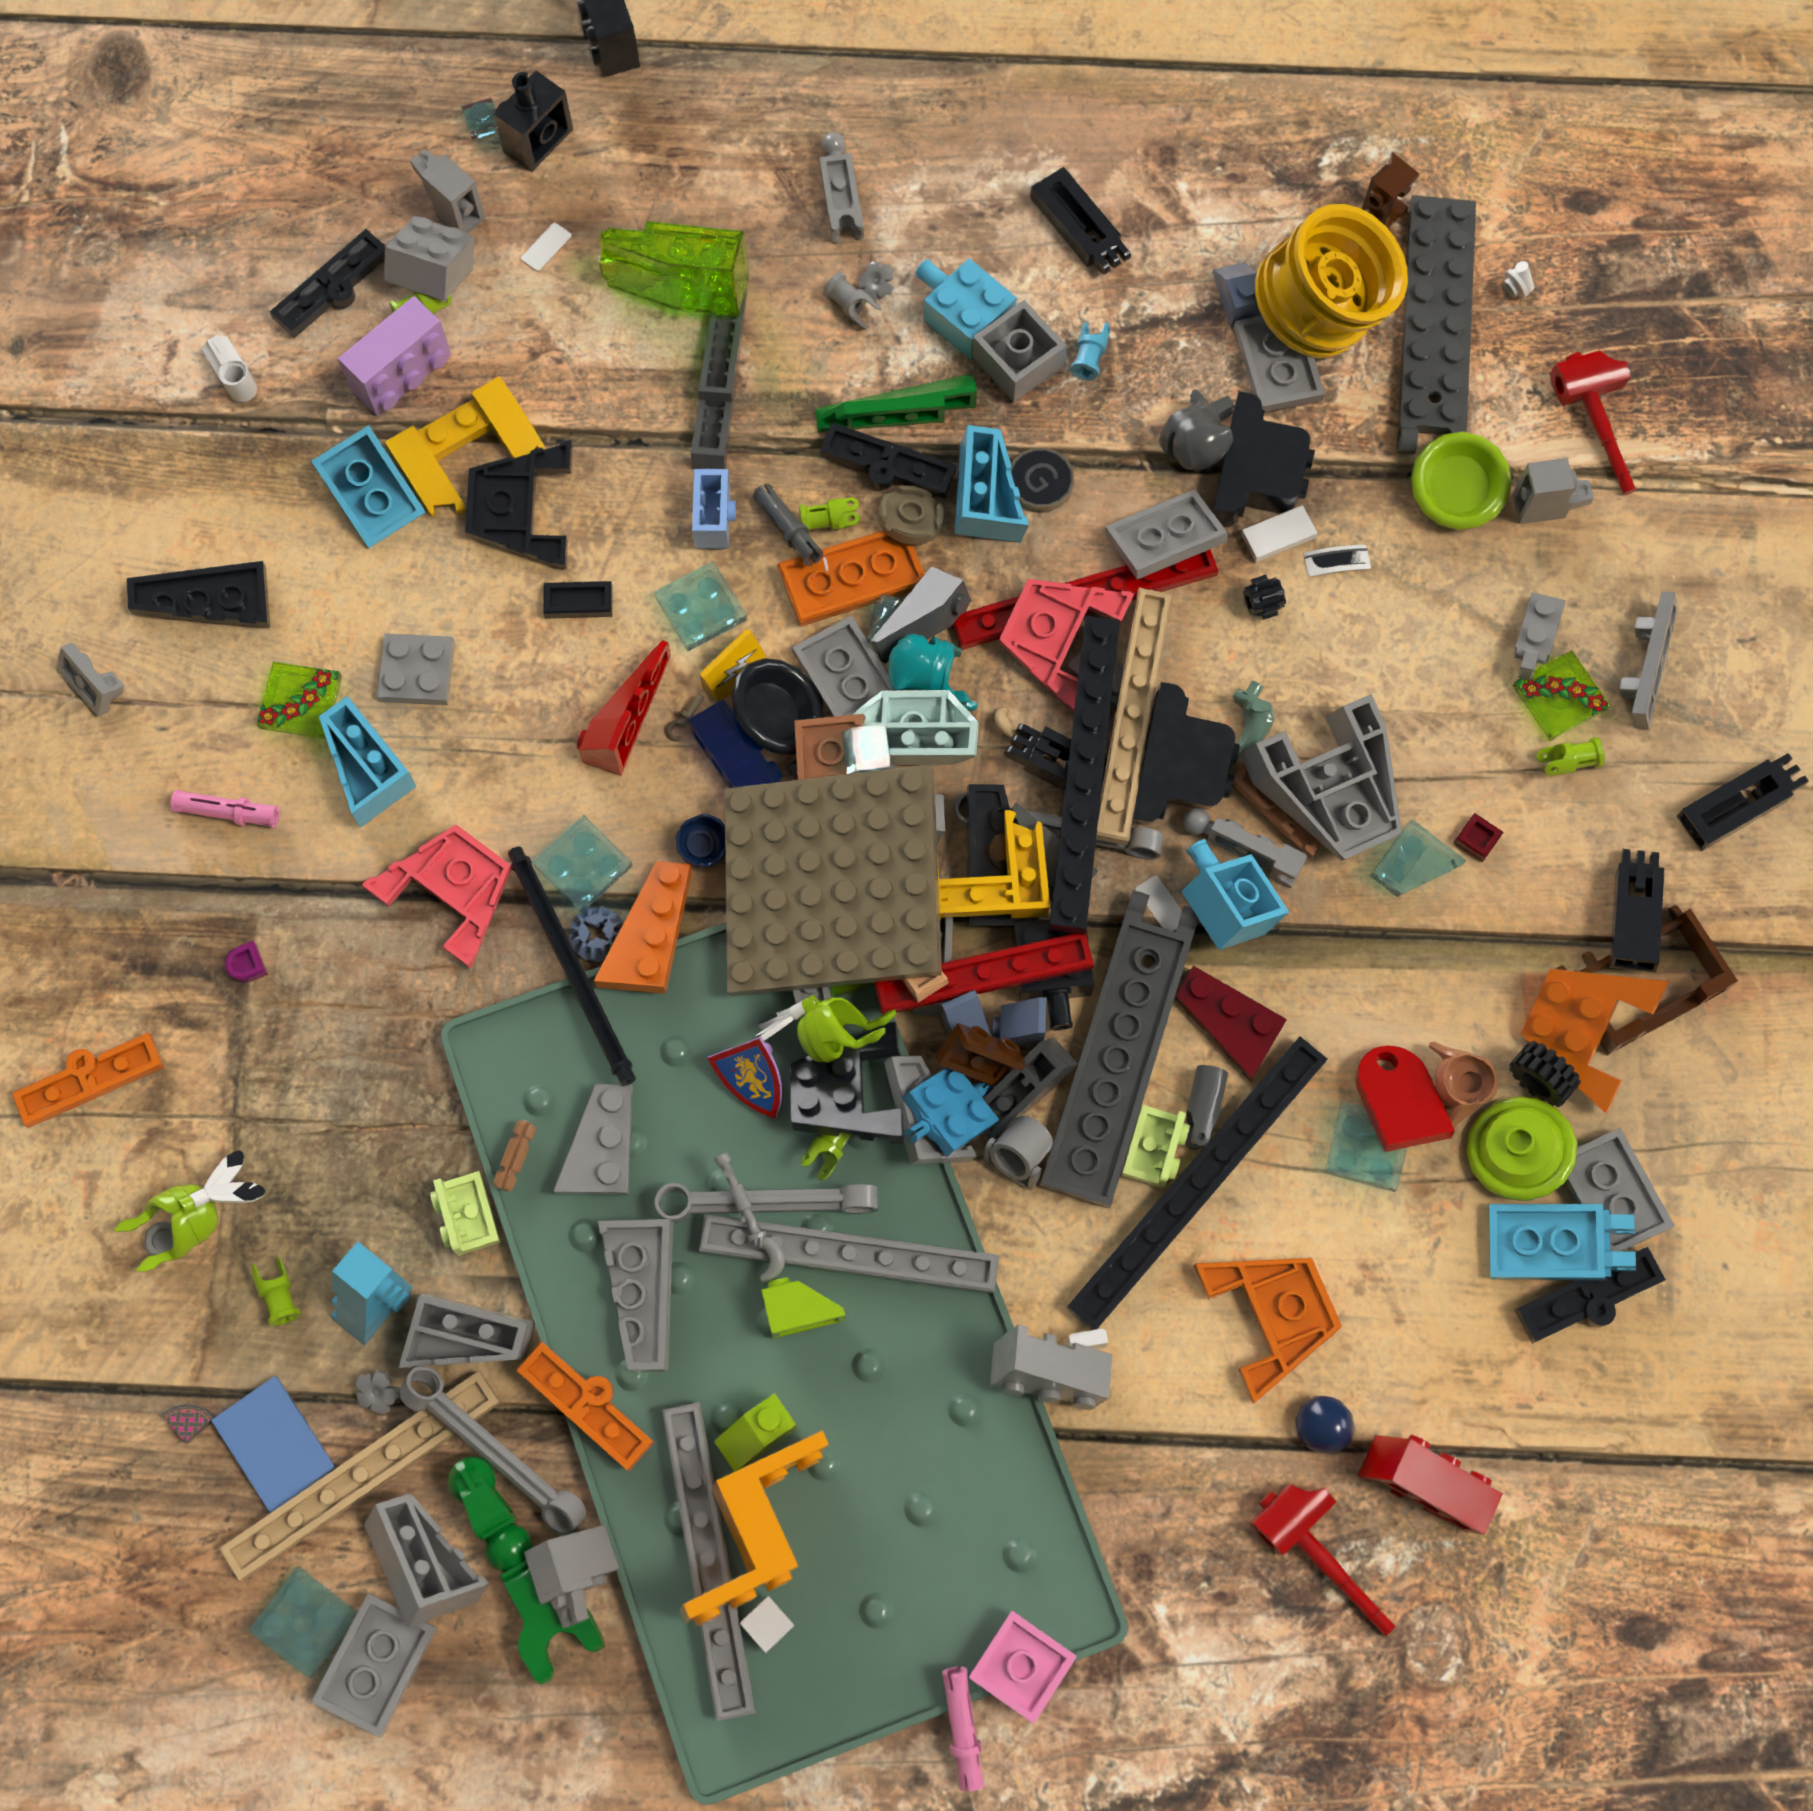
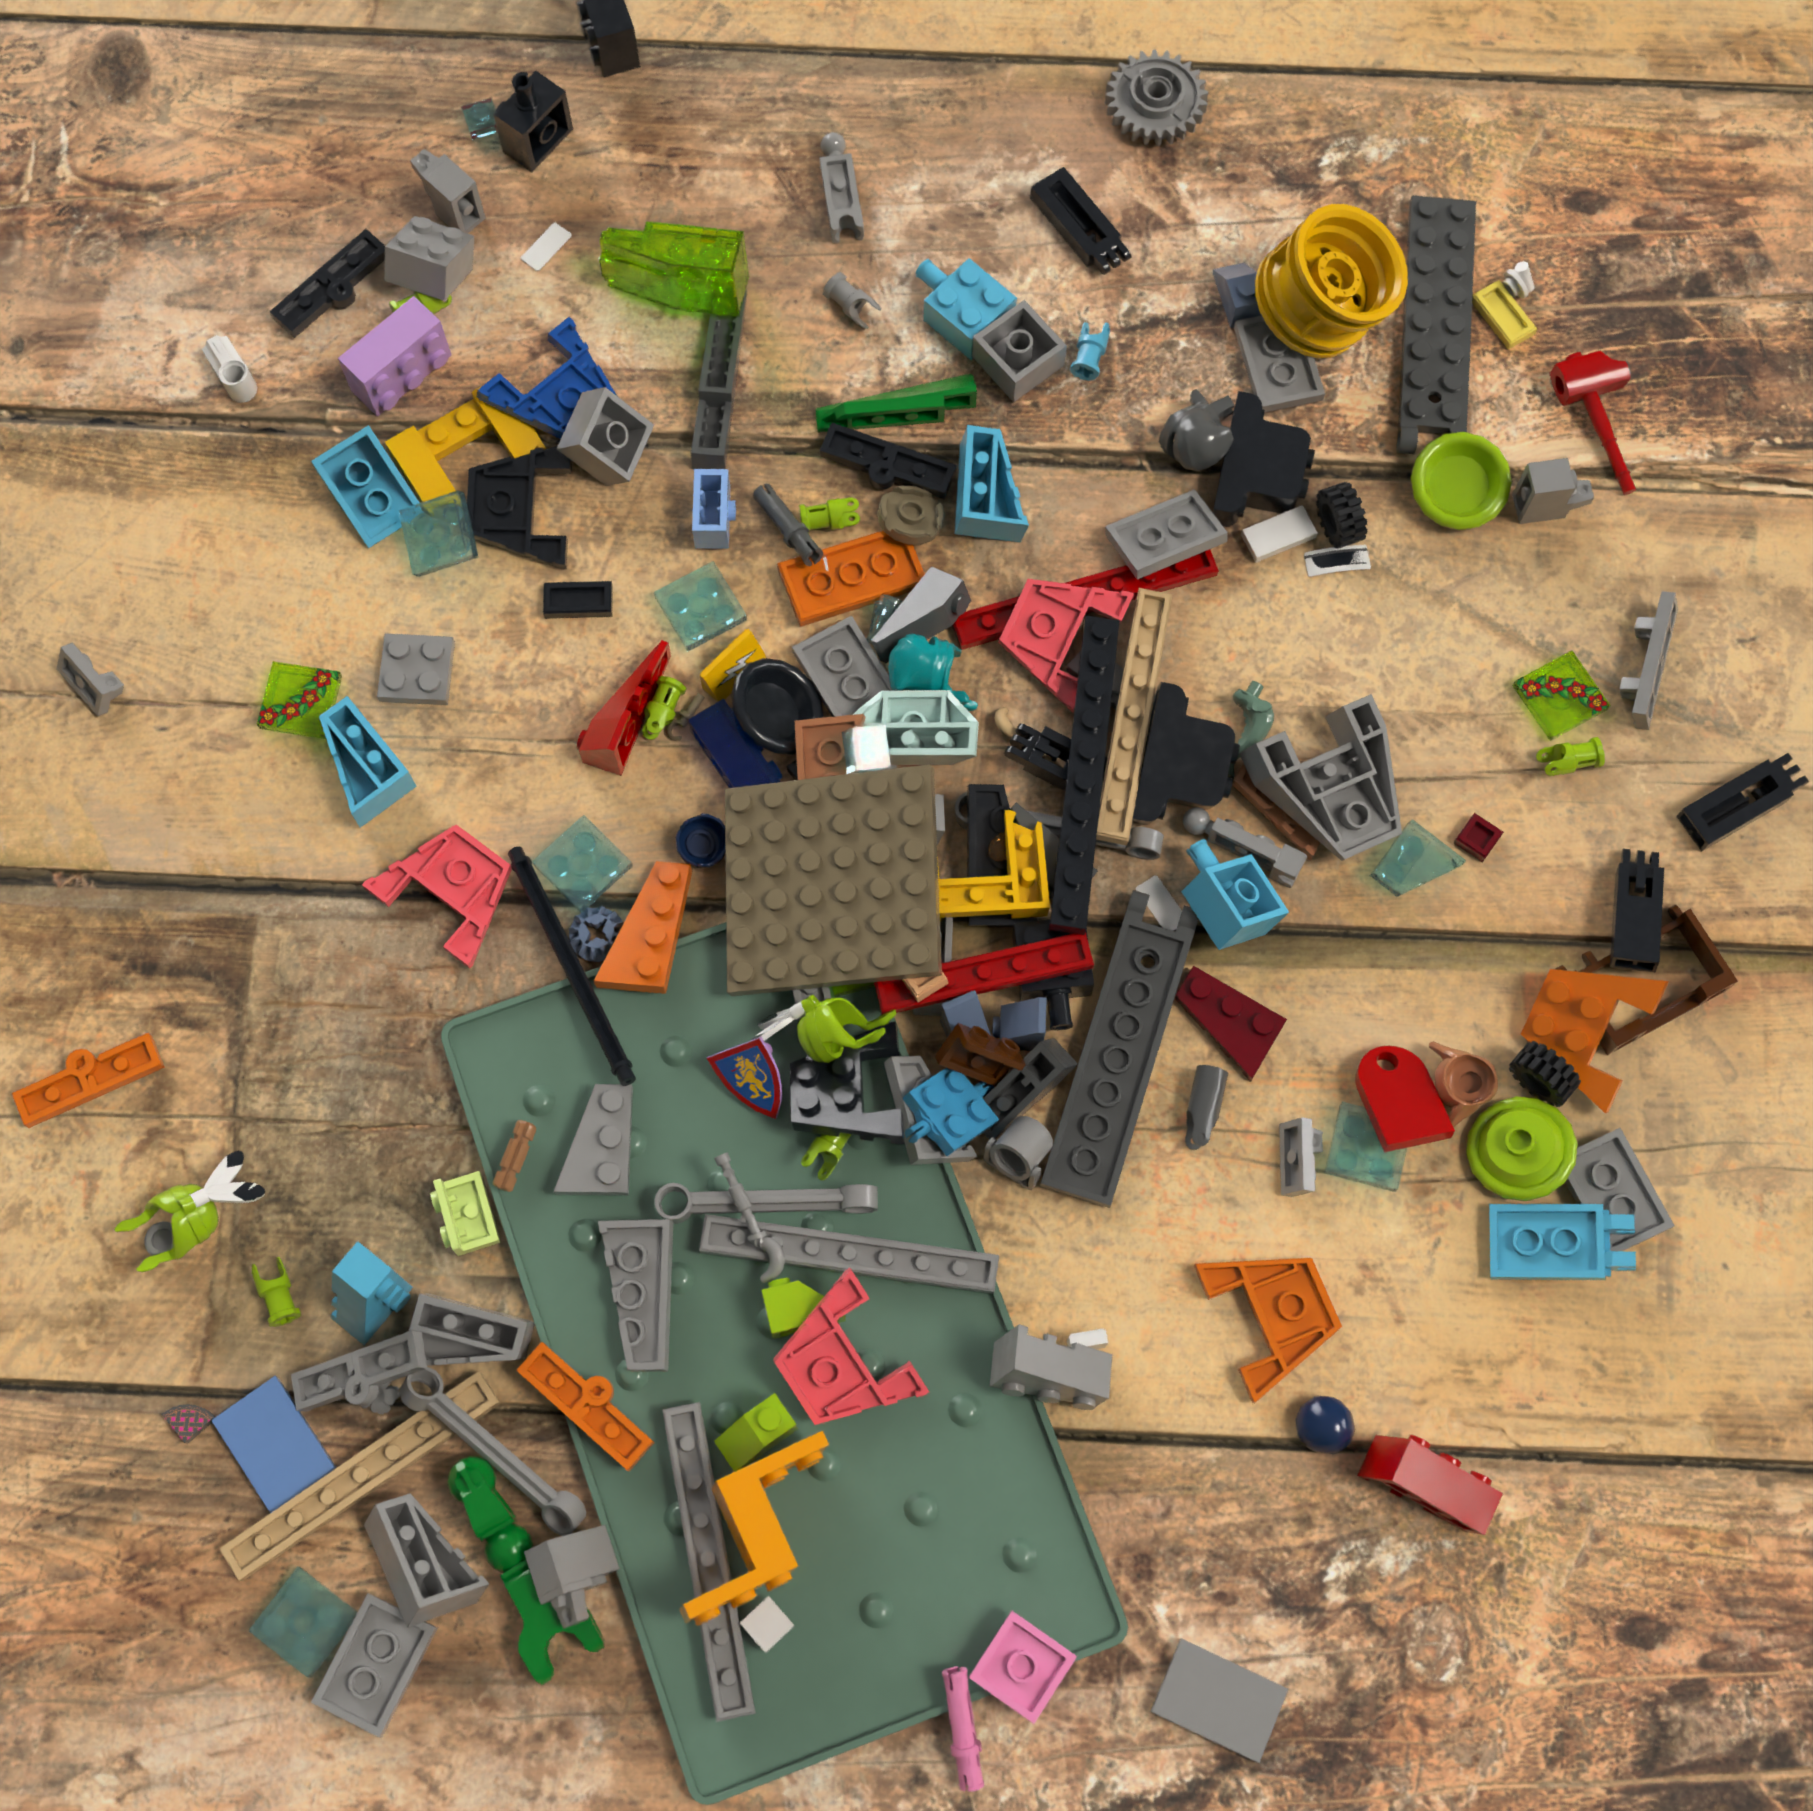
black wing [127,561,270,628] -> none
bright pink pin [171,790,280,828] -> none
magenta tile [225,940,268,983] -> none
light grey plant [858,261,894,302] -> none
black tile [1010,448,1074,512] -> none
black plate [1066,1036,1328,1330] -> none
yellowish green bracket [1121,1105,1190,1189] -> none
black gear [1243,574,1286,620] -> none
red piece [1248,1484,1395,1636] -> none
reddish brown window [1362,152,1420,228] -> none
light grey hinge [1514,592,1566,681] -> none
black hinge [1515,1247,1666,1344] -> none
none -> light grey hinge [291,1330,427,1412]
none -> clear light blue plate [399,490,478,577]
none -> blue wing [477,317,617,439]
none -> light grey brick [557,387,654,486]
none -> lime piece [642,676,686,740]
none -> coral wing [773,1268,929,1425]
none -> light grey gear [1105,50,1208,146]
none -> light grey tile [1150,1638,1289,1763]
none -> light grey hinge [1279,1117,1323,1197]
none -> black tyre [1316,482,1368,549]
none -> light yellow tile [1472,280,1537,350]

